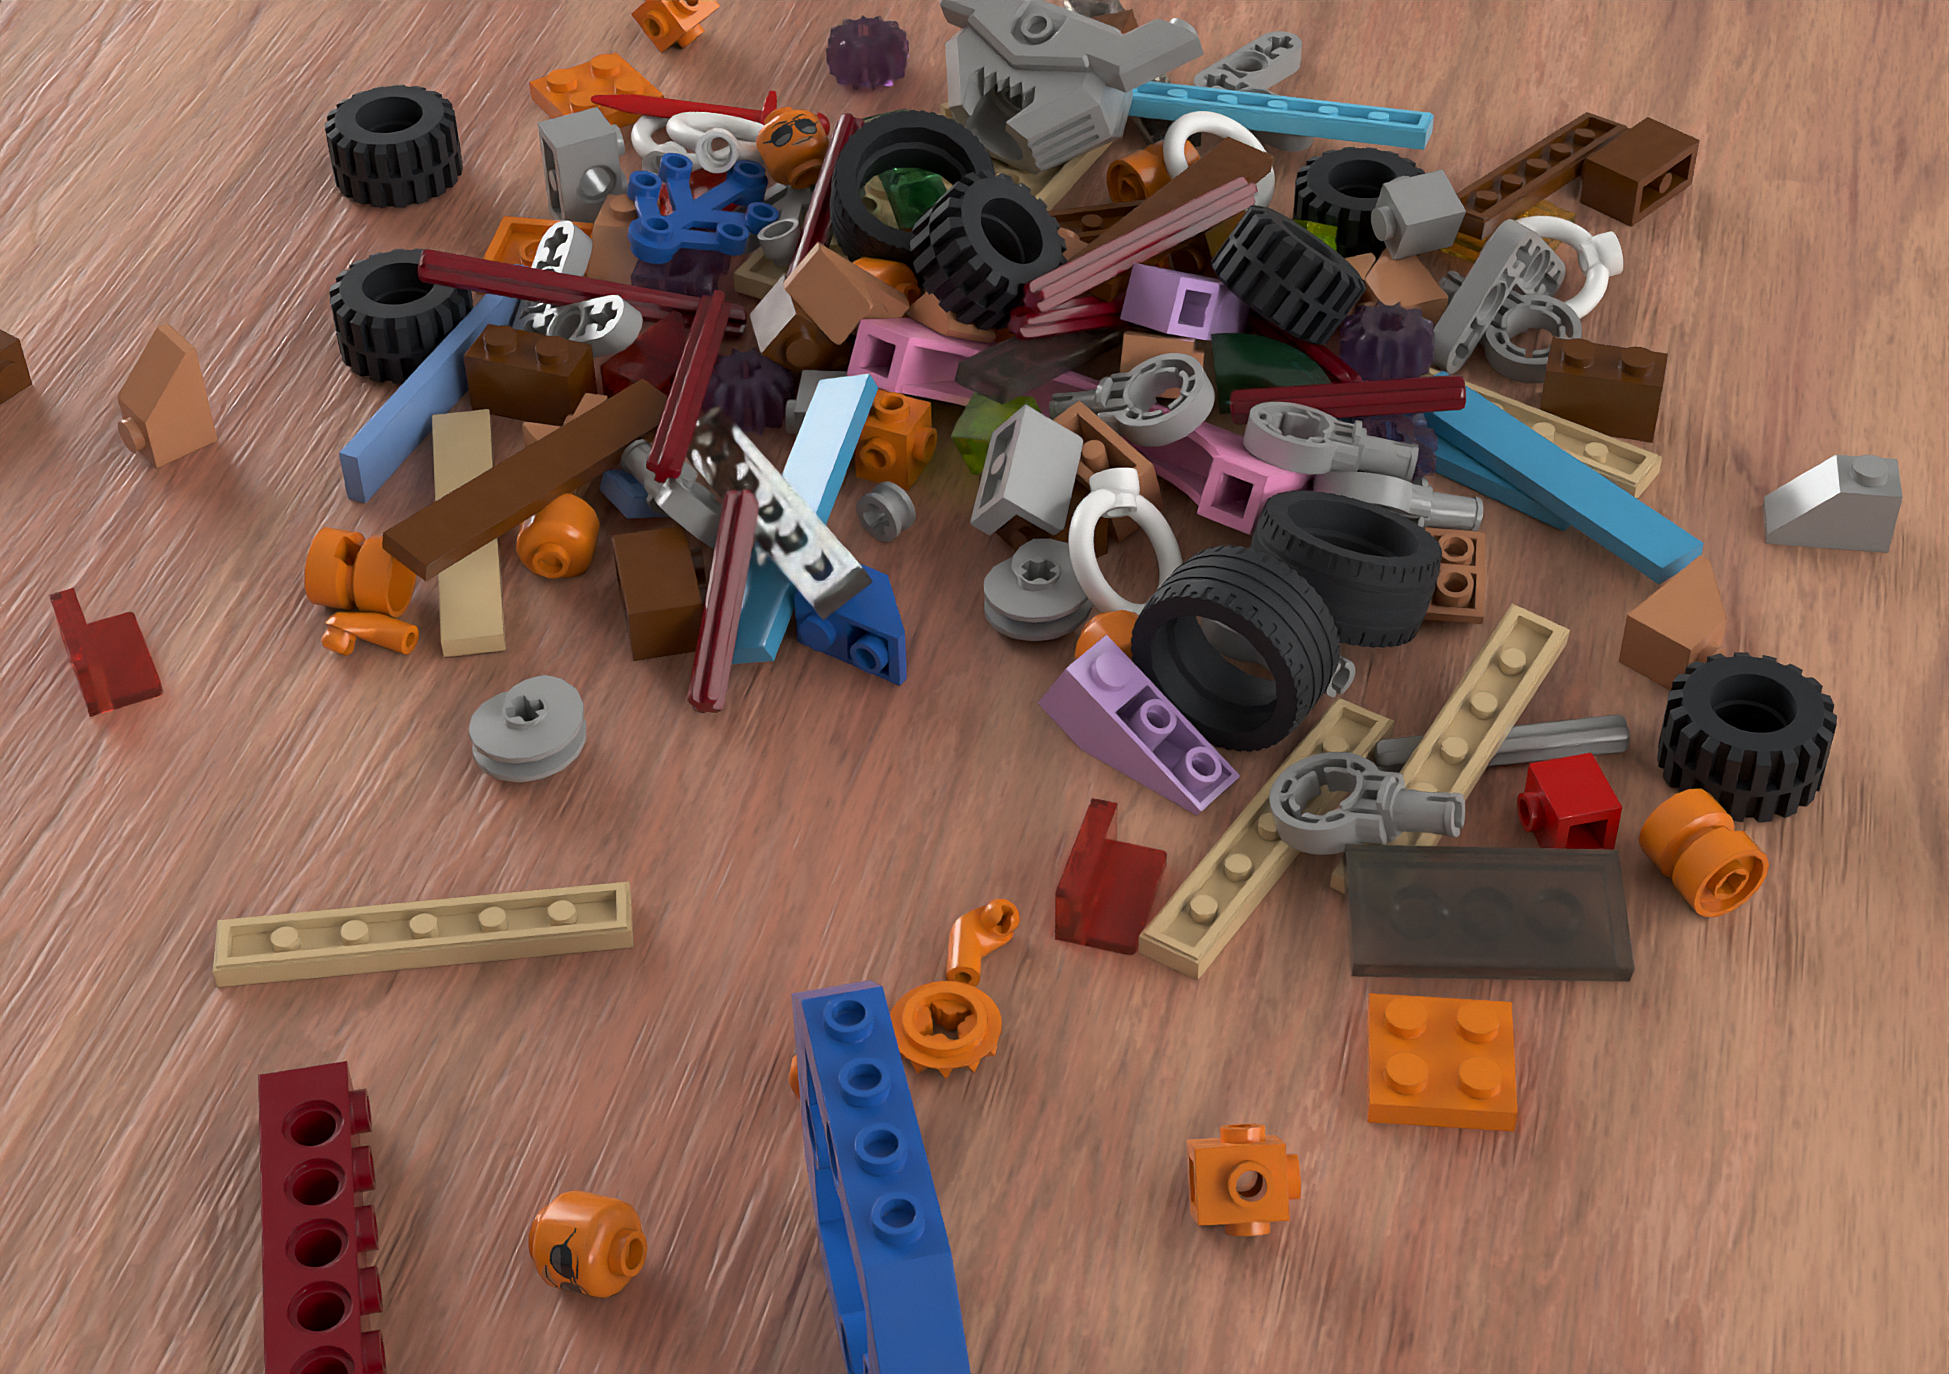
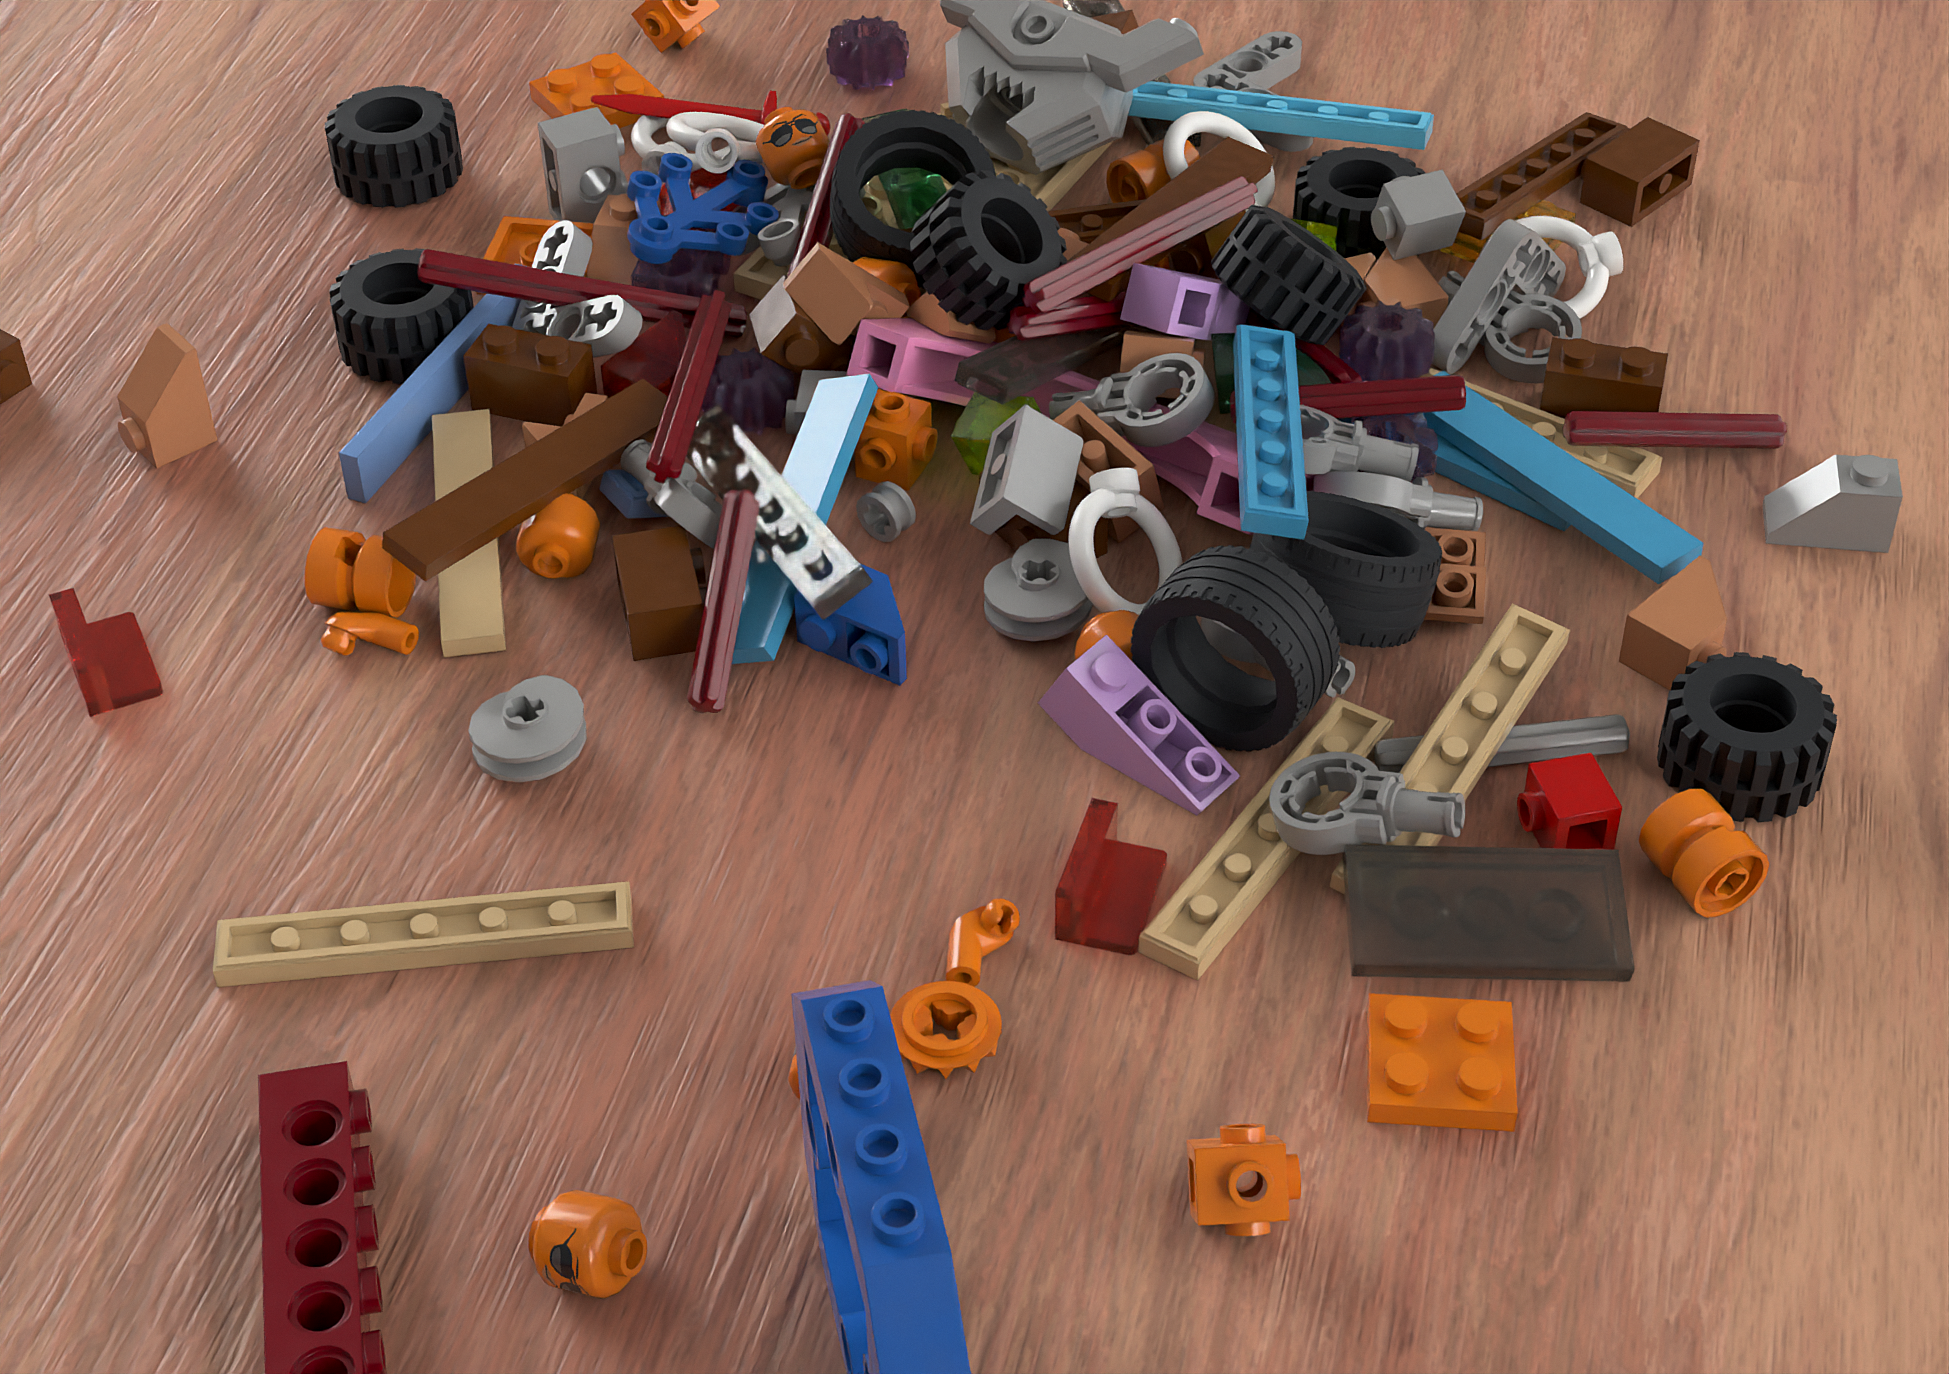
none -> dark azure tile [1233,324,1309,540]
none -> dark red axle [1563,411,1787,449]

